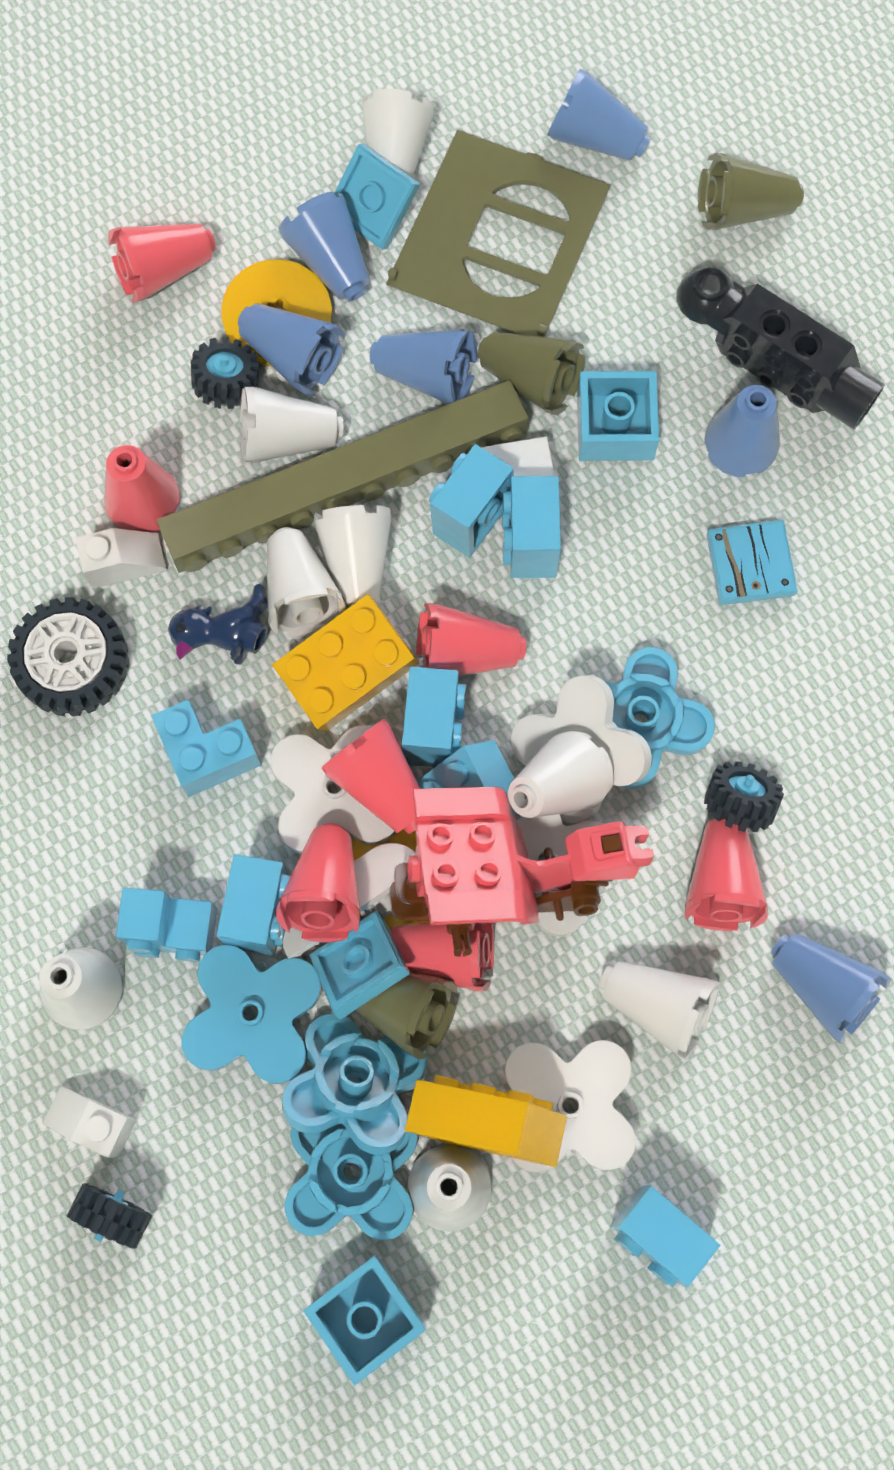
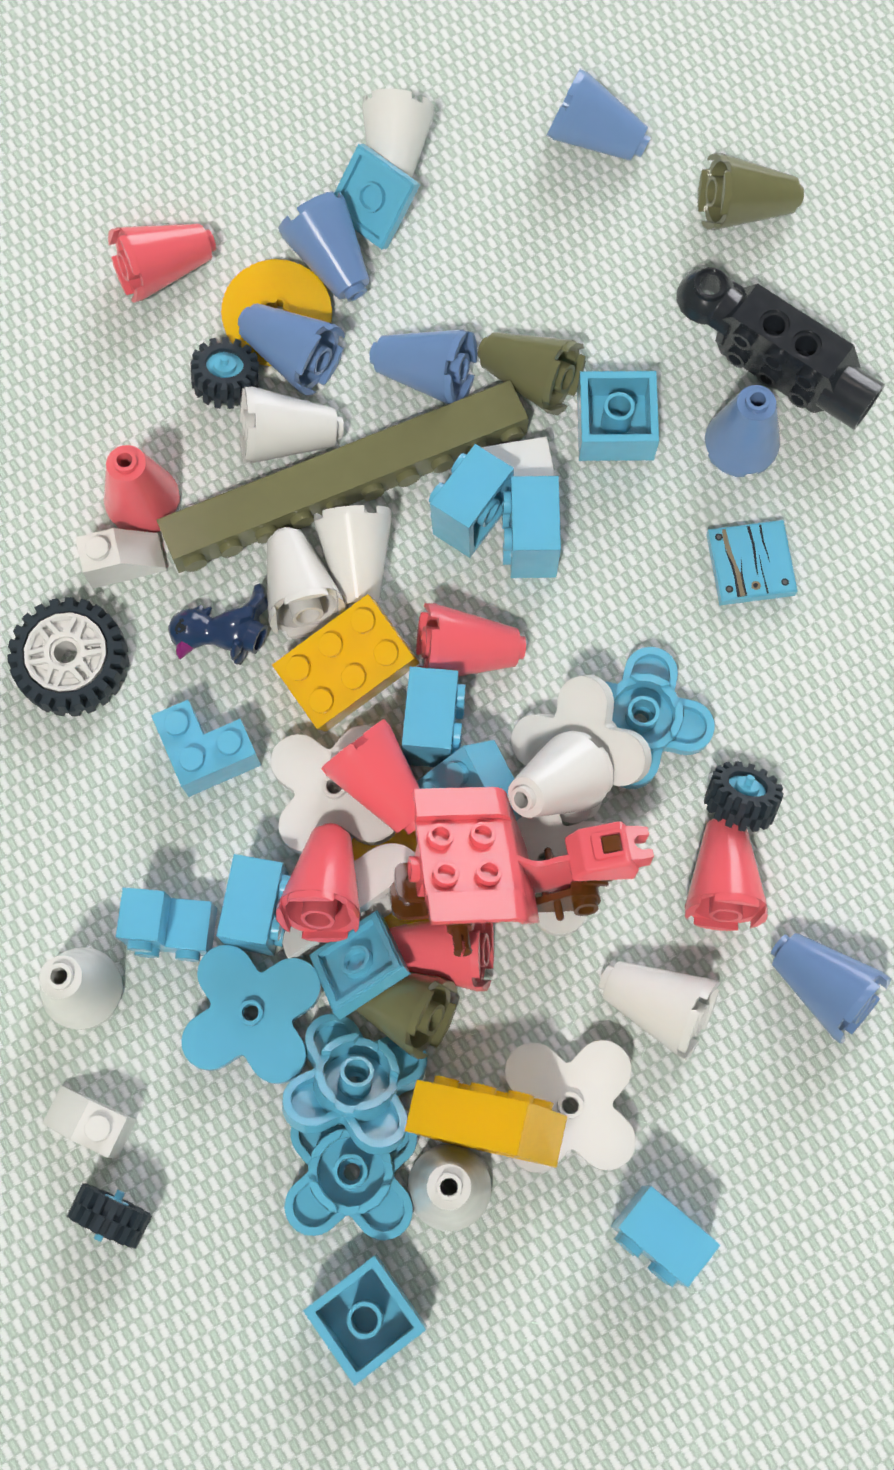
olive door [386,129,610,337] -> none

